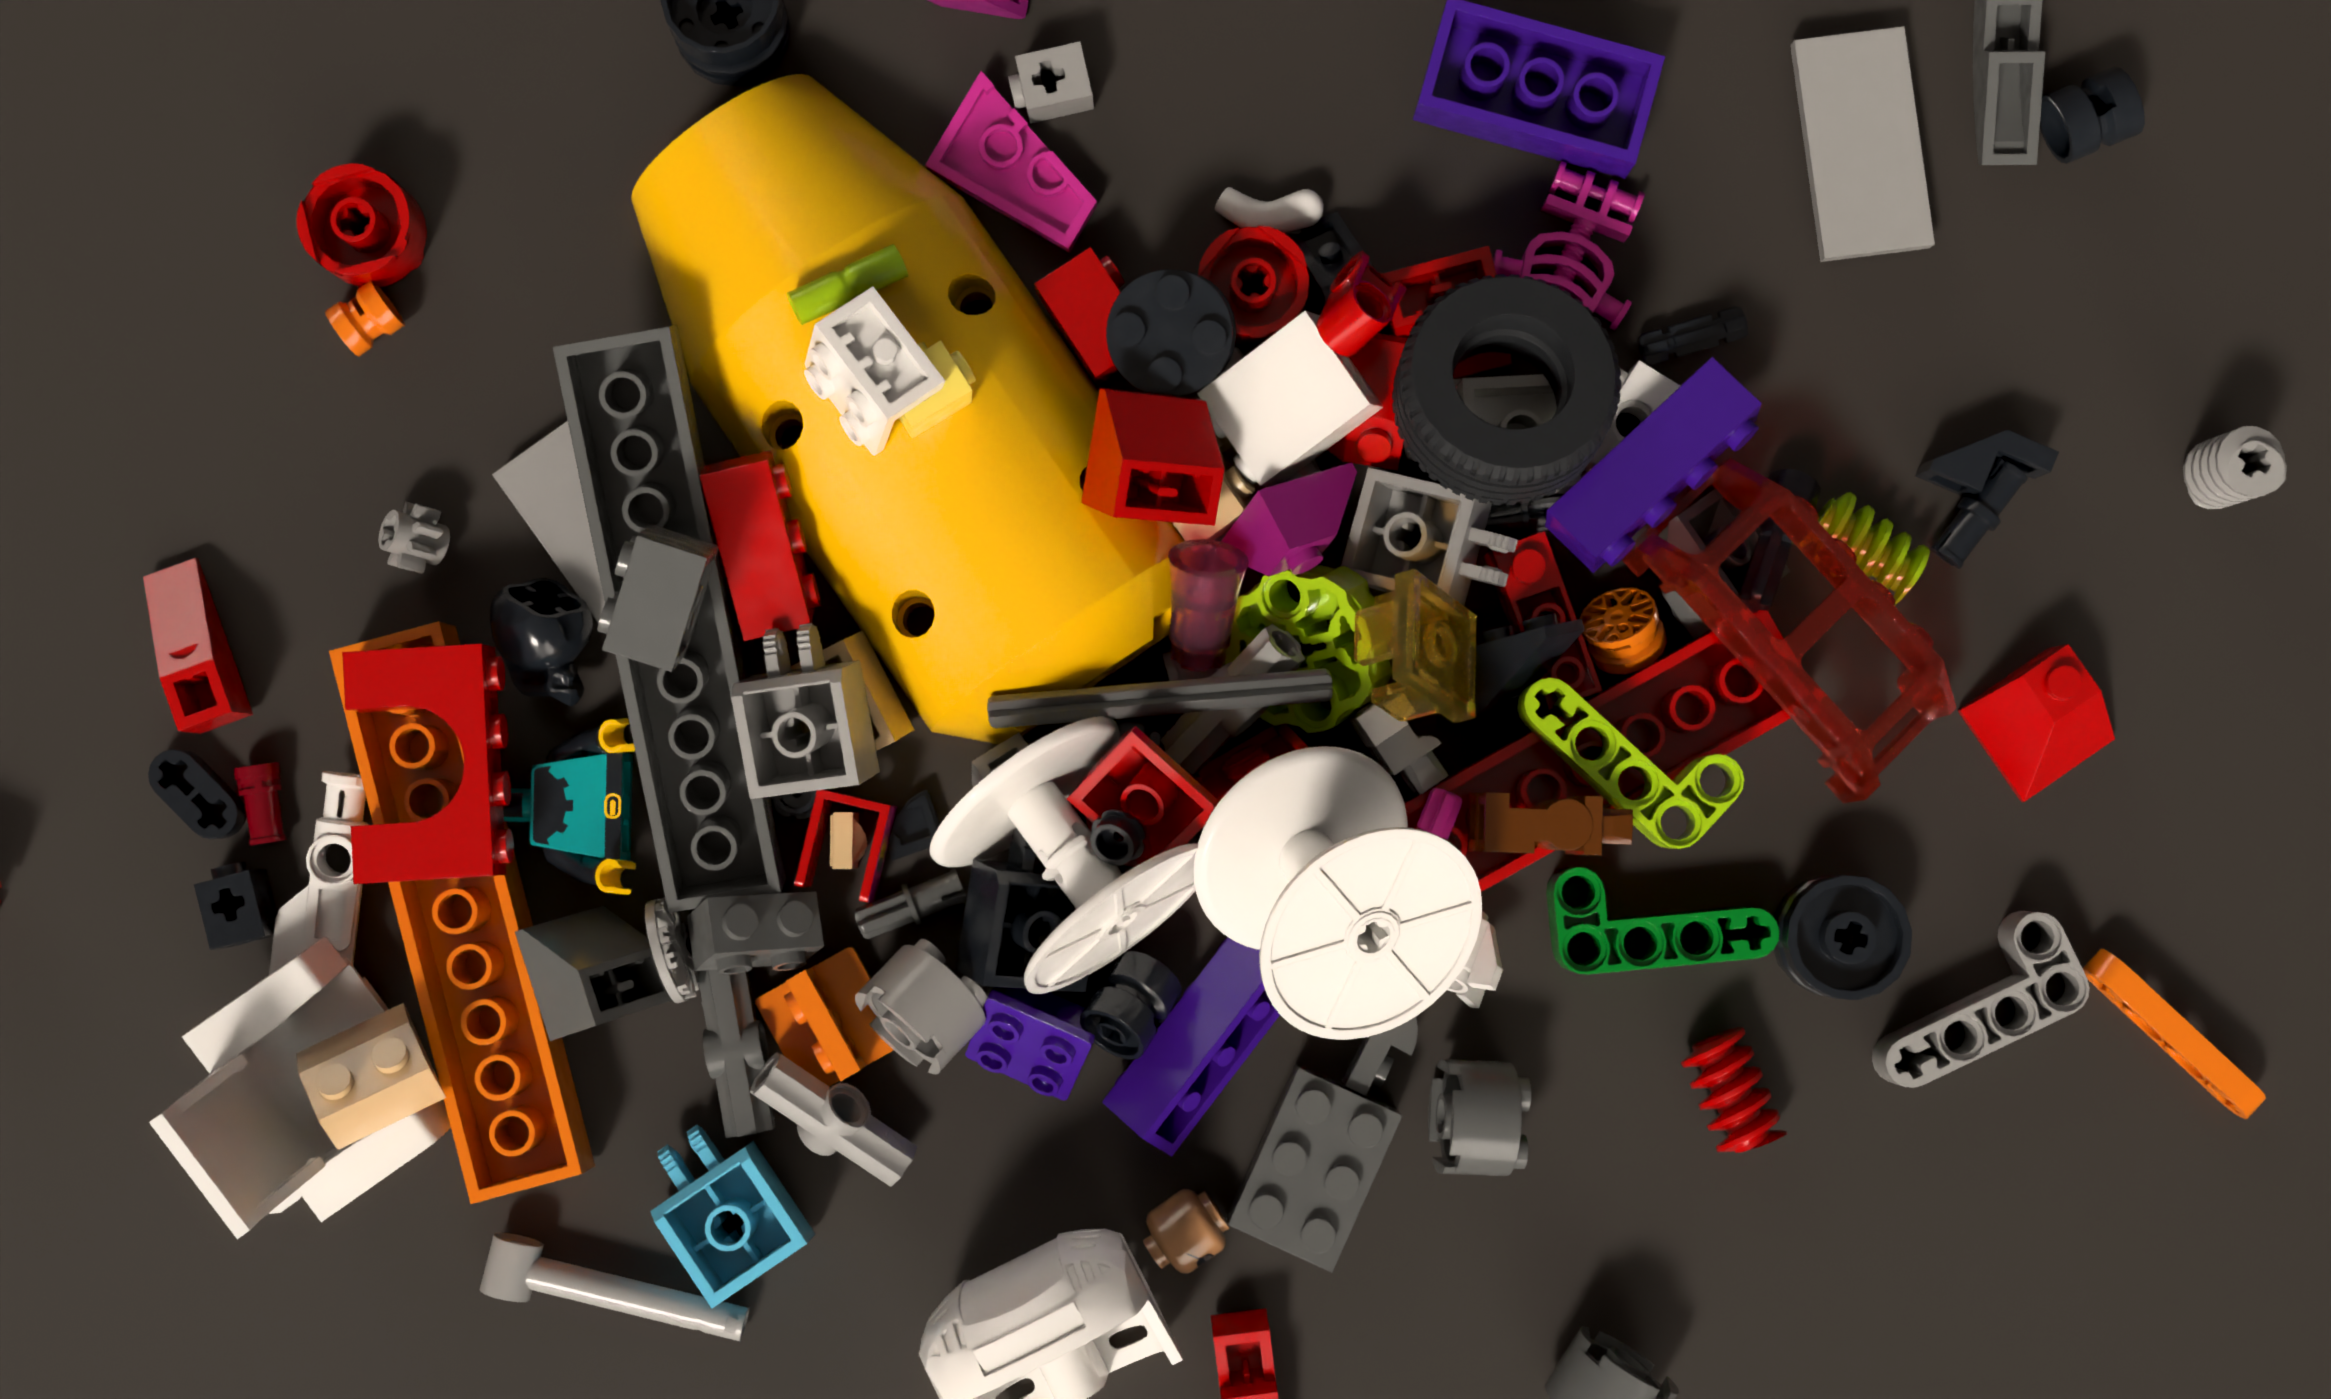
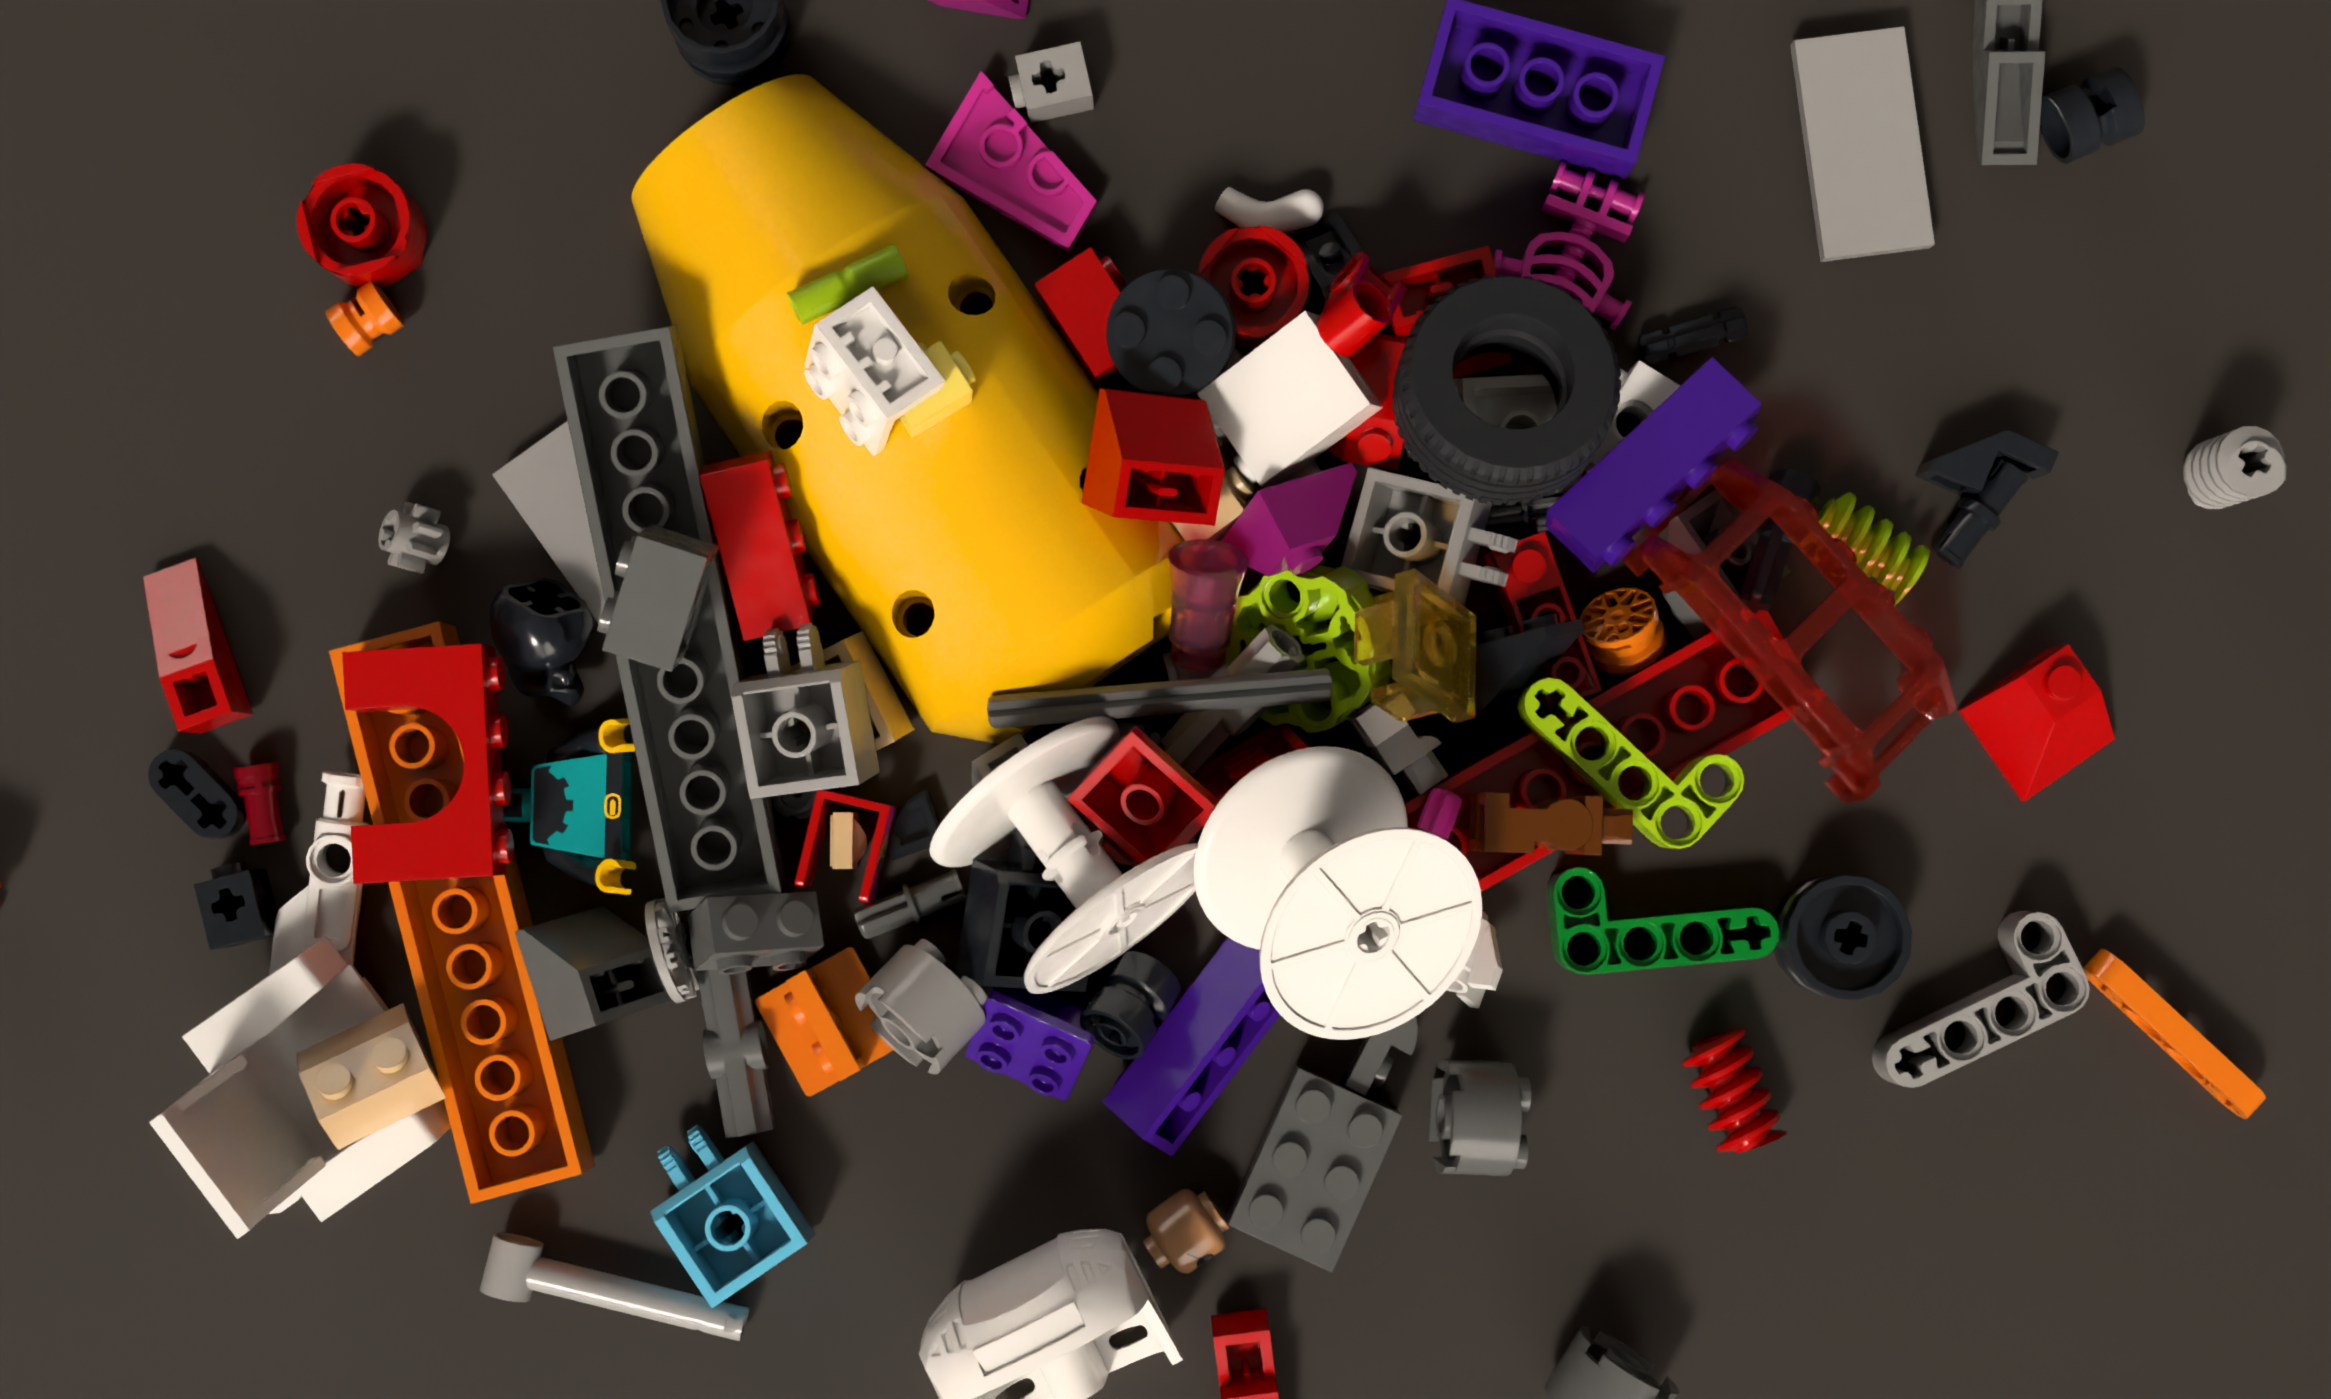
light grey piece [750,1052,918,1187] -> none
black plate [1090,809,1146,865] -> none

